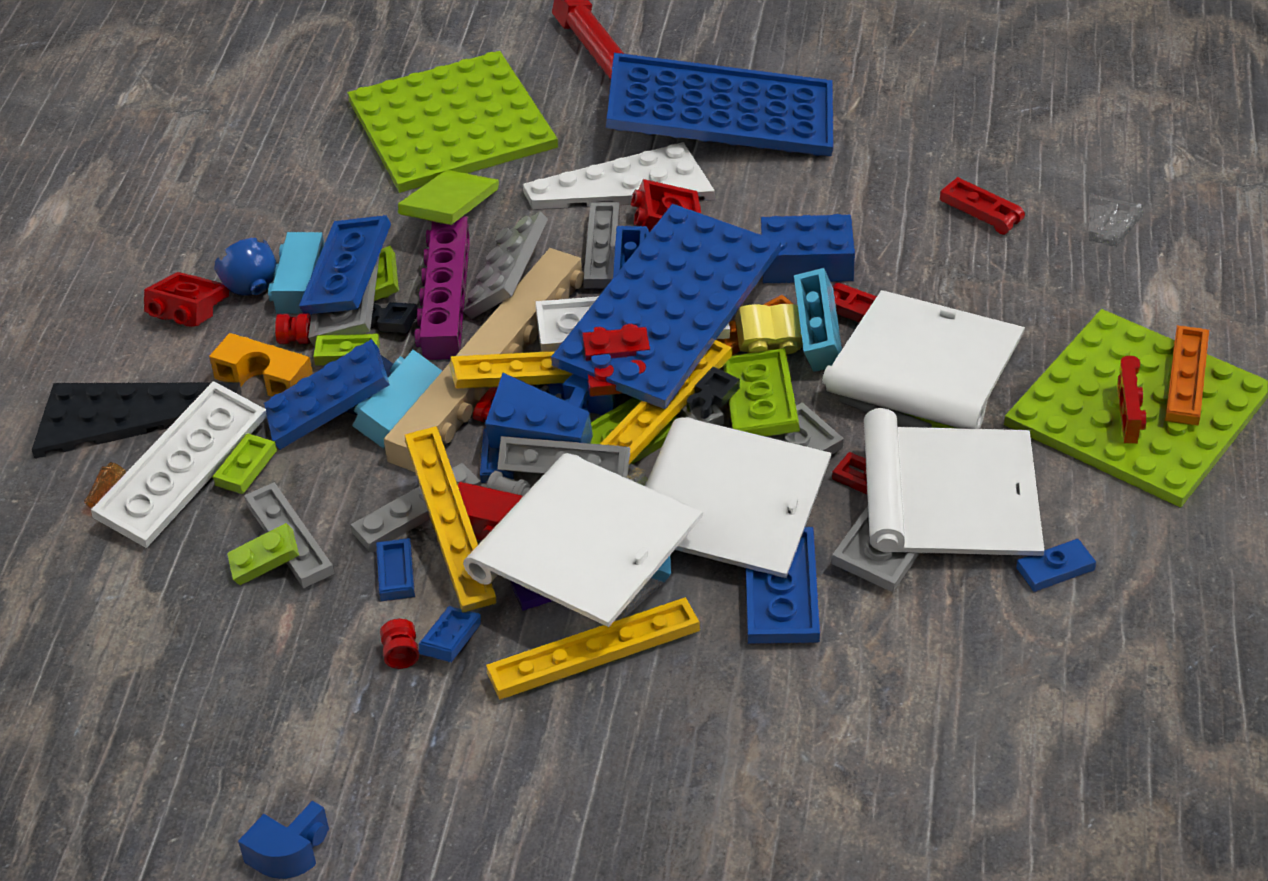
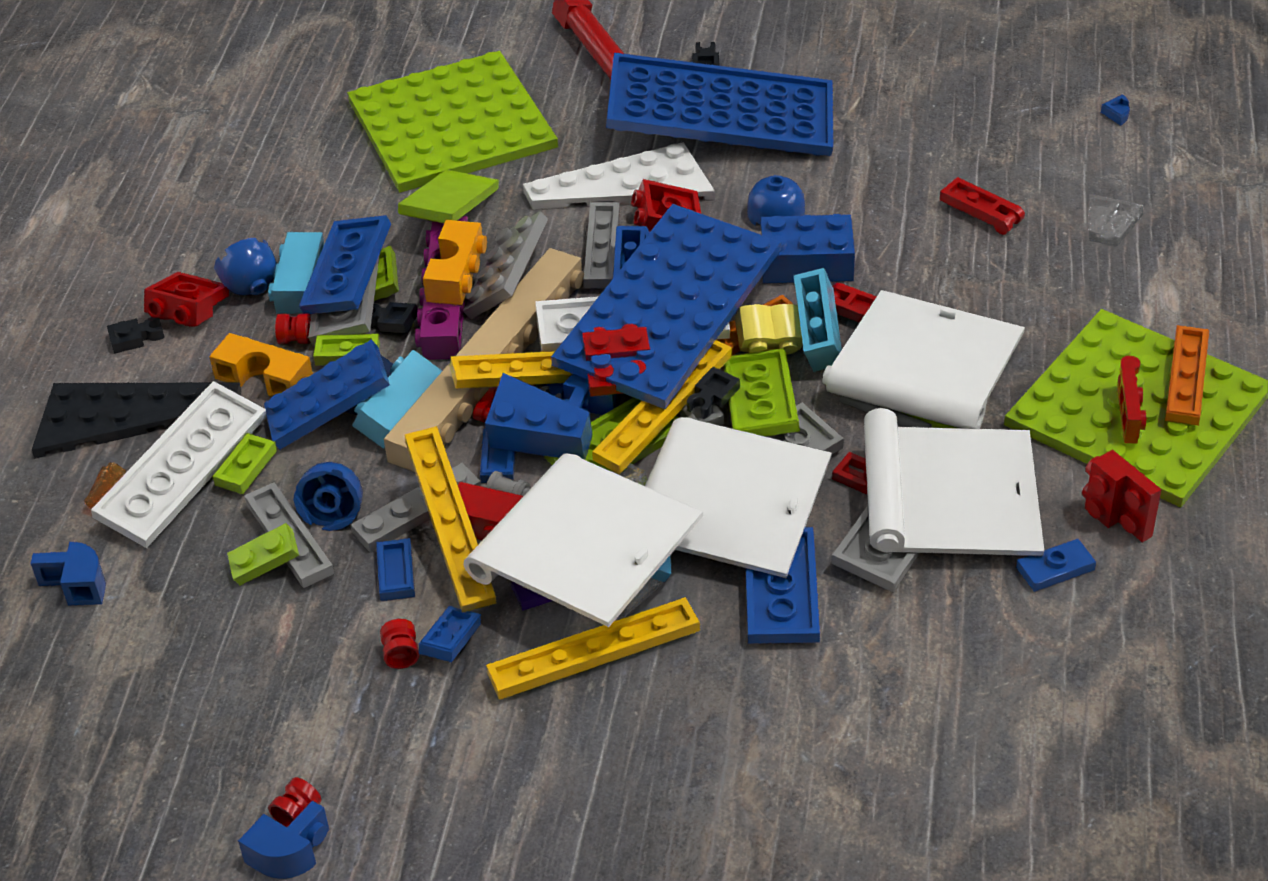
light grey plate [497,436,630,478] -> none
none -> blue brick [30,542,106,606]
none -> black plate [107,317,165,354]
none -> red wheel [268,777,322,827]
none -> blue cylinder [293,462,363,531]
none -> light orange arch [423,220,487,305]
none -> black plate [692,42,720,66]
none -> blue cylinder [747,175,805,226]
none -> red plate [1081,449,1162,543]
none -> blue tile [1101,94,1130,126]

